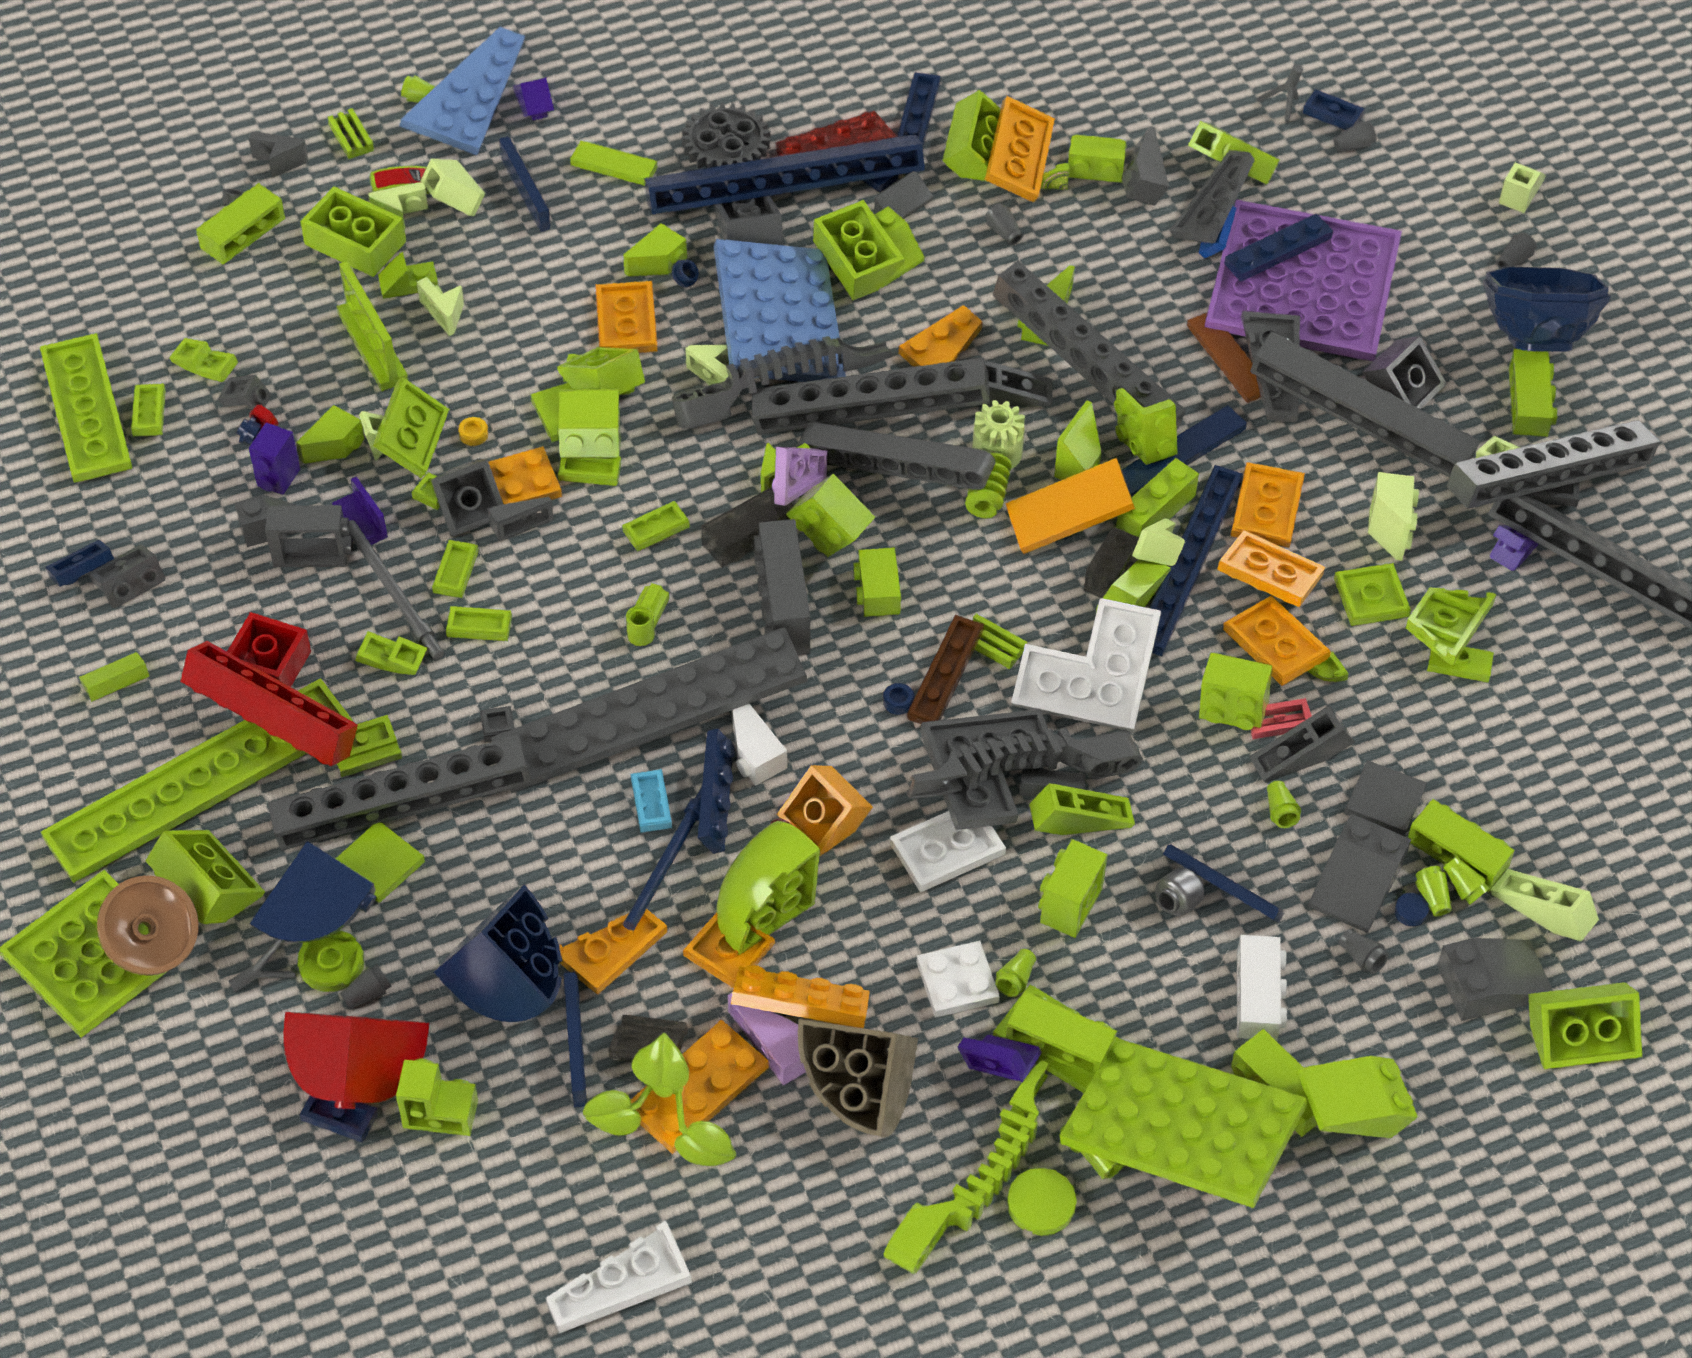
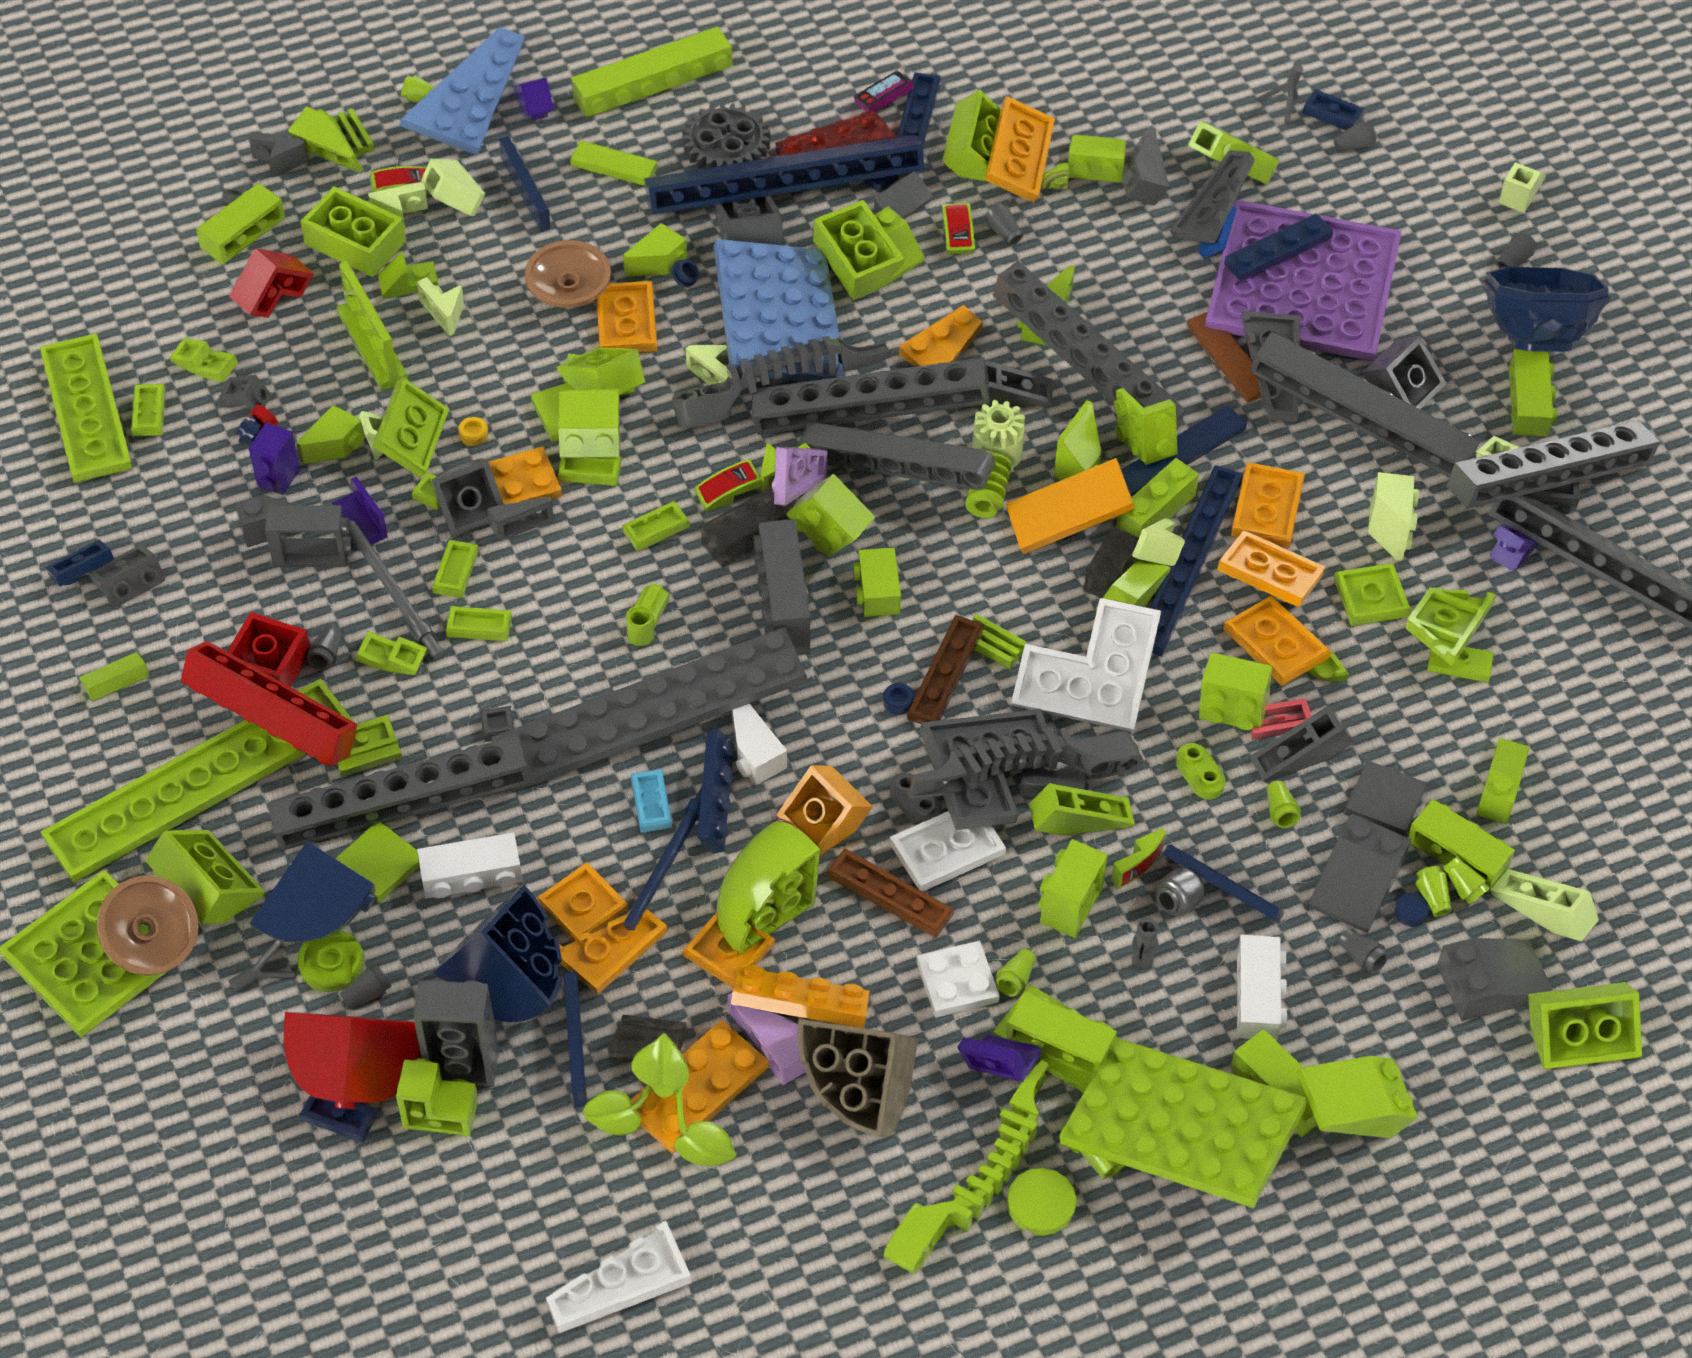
none -> red brick [229,248,314,318]
none -> lime slope [288,106,363,174]
none -> dark grey cone [306,625,342,670]
none -> dark grey brick [413,979,499,1087]
none -> white brick [417,832,522,899]
none -> medium nougat dish [525,240,611,308]
none -> light orange tile [536,862,628,942]
none -> lime brick [571,26,732,118]
none -> slope [694,458,761,512]
none -> dark orange tile [827,848,954,938]
none -> tile [853,70,914,114]
none -> dark grey plate [890,773,942,825]
none -> slope [942,203,975,255]
none -> lime slope [1111,828,1166,889]
none -> dark grey pin [1132,918,1159,970]
none -> lime plate [1176,743,1225,800]
none -> lime slope [1476,737,1530,824]

